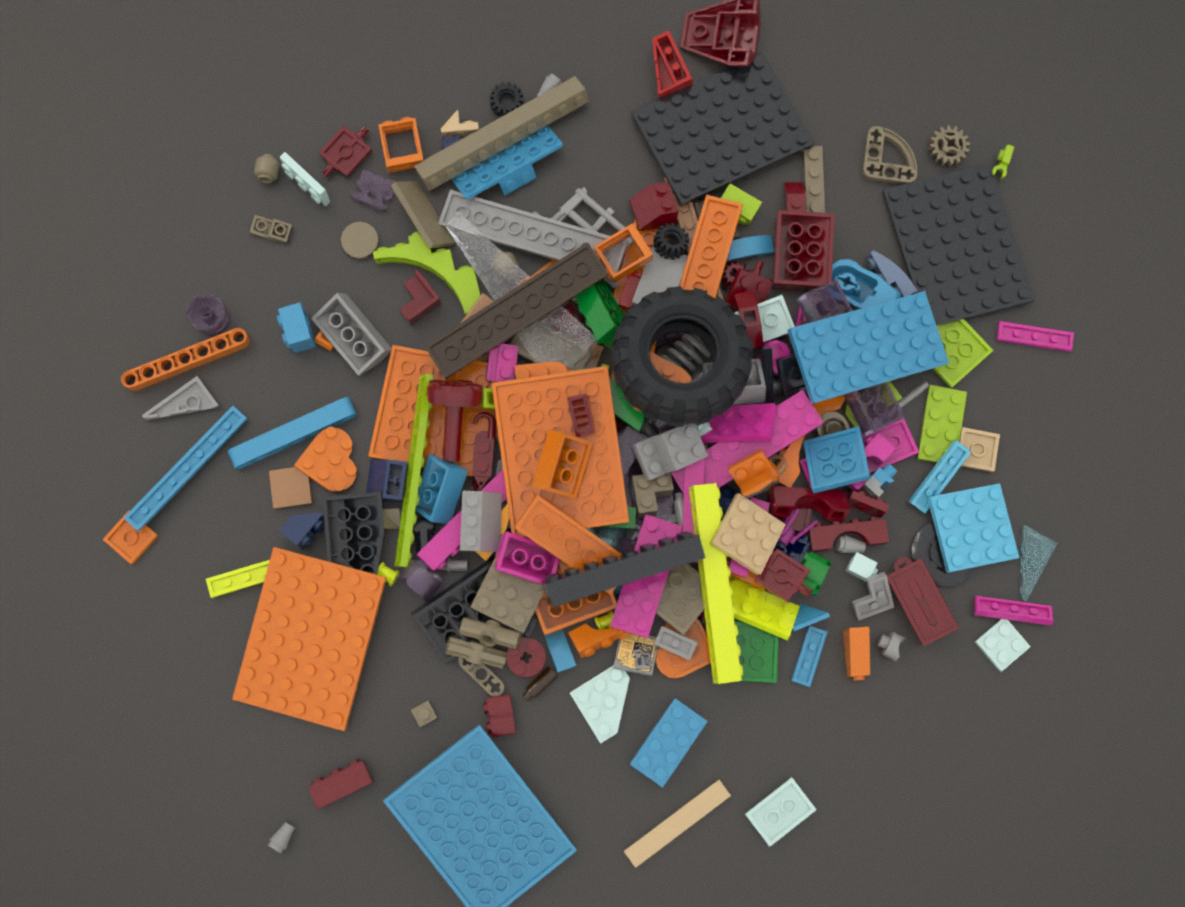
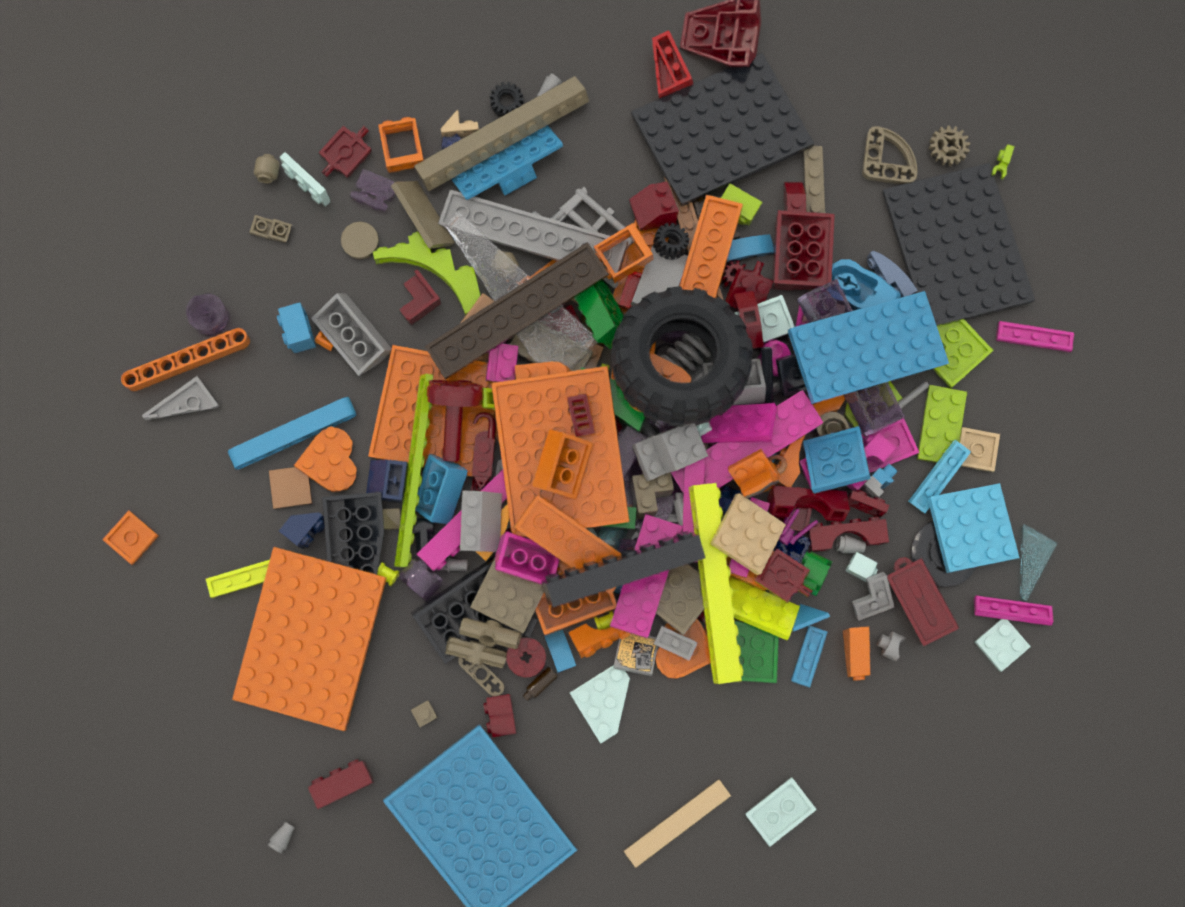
dark azure plate [124,406,248,532] -> none
dark azure brick [629,698,708,787] -> none

